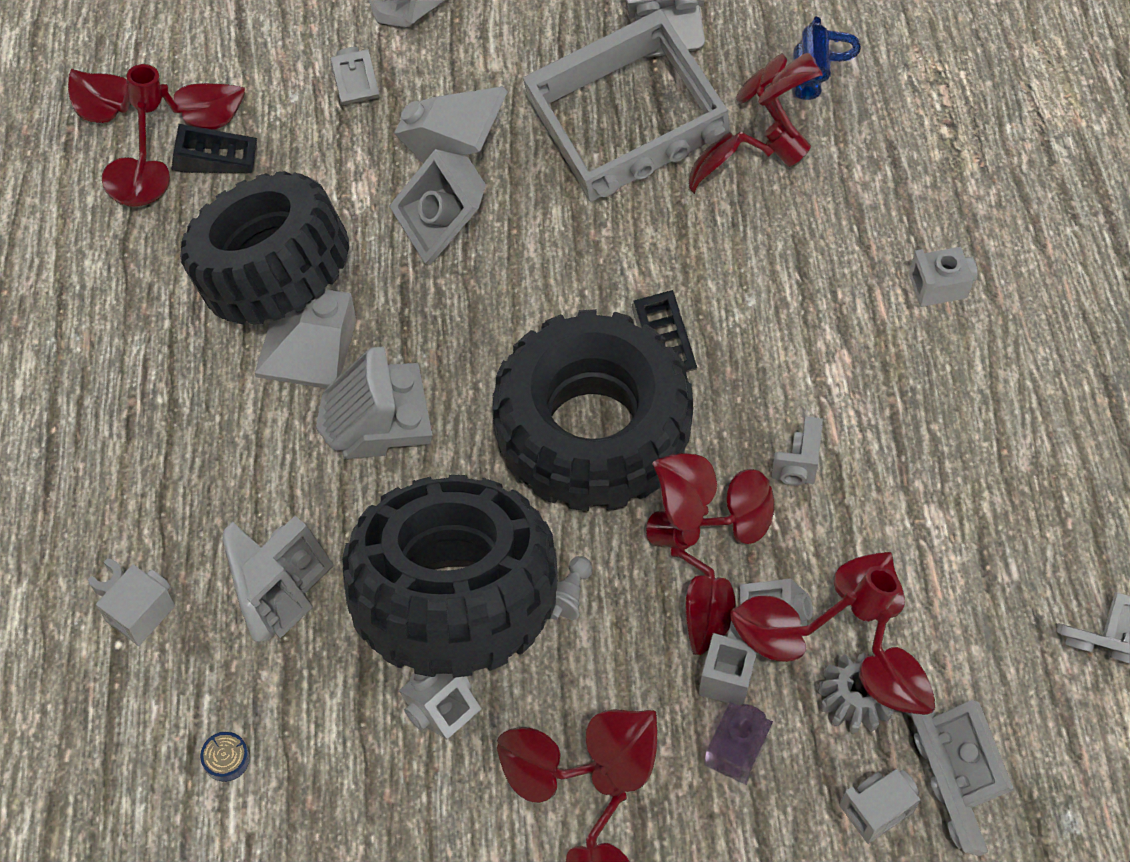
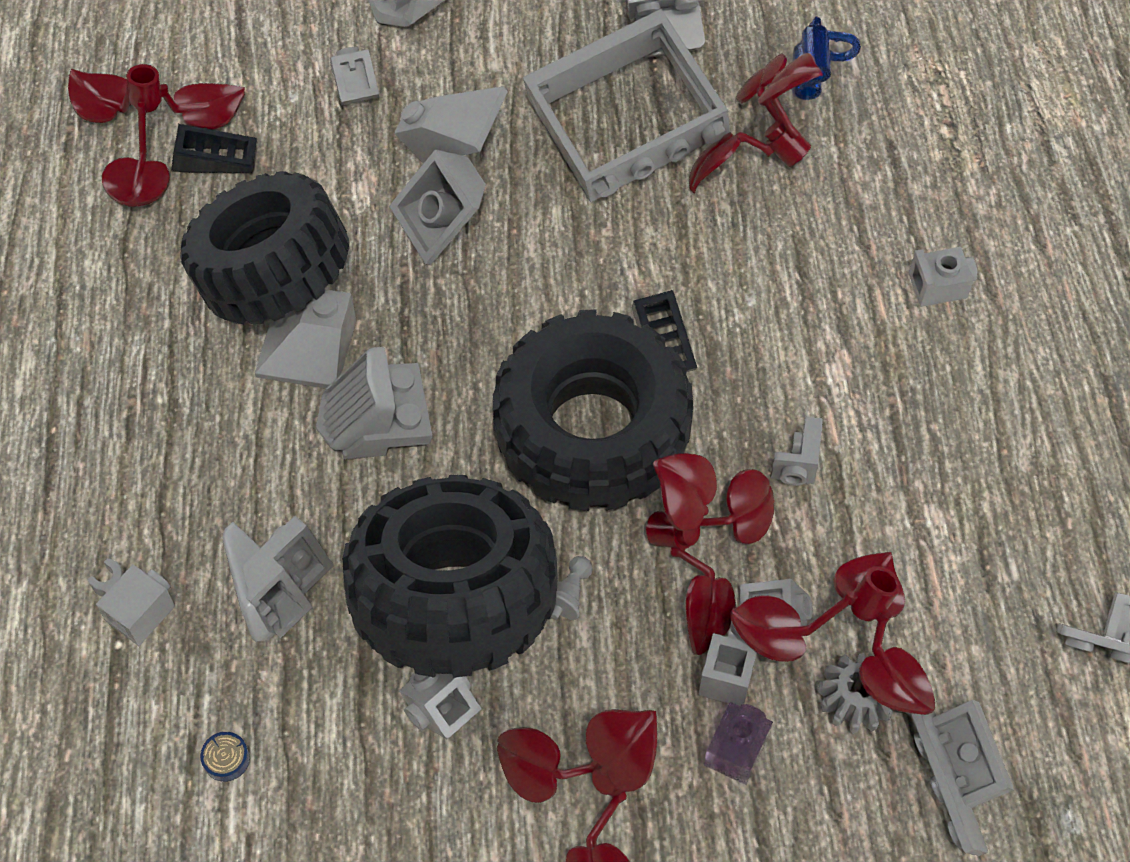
light grey brick [839,769,920,844] -> none

